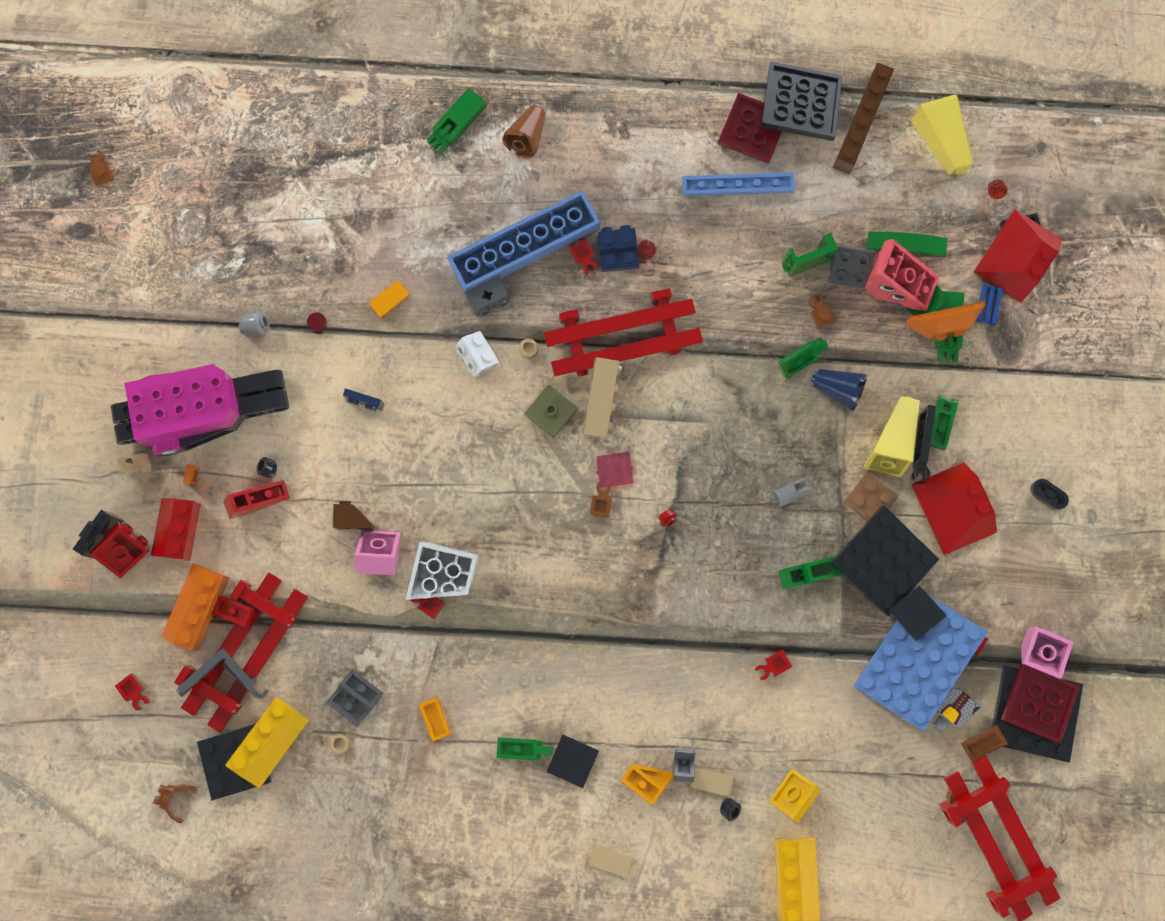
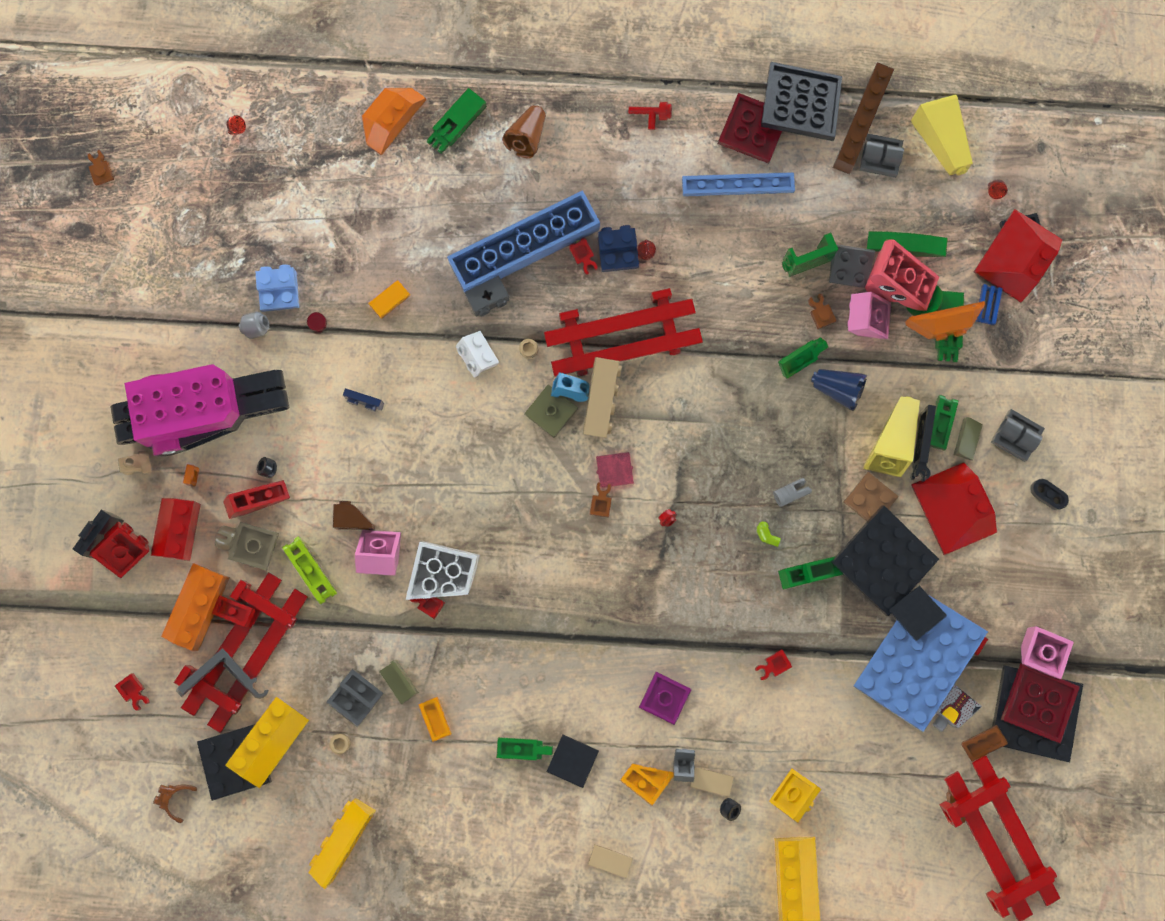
none -> dark tan plate [215,522,279,570]
none -> clear red tile [226,115,246,135]
none -> light blue plate [255,265,299,312]
none -> lime plate [282,536,337,604]
none -> yellow slope [308,798,376,889]
none -> orange wedge [362,88,426,155]
none -> olive panel [379,660,419,704]
none -> dark azure leg [551,372,590,402]
none -> red piece [628,102,672,130]
none -> magenta tile [639,672,692,725]
none -> lime arm [757,521,781,547]
none -> bright pink slope [848,292,891,339]
none -> dark grey plate [860,134,904,178]
none -> olive slope [954,417,983,460]
none -> dark grey plate [991,409,1045,462]

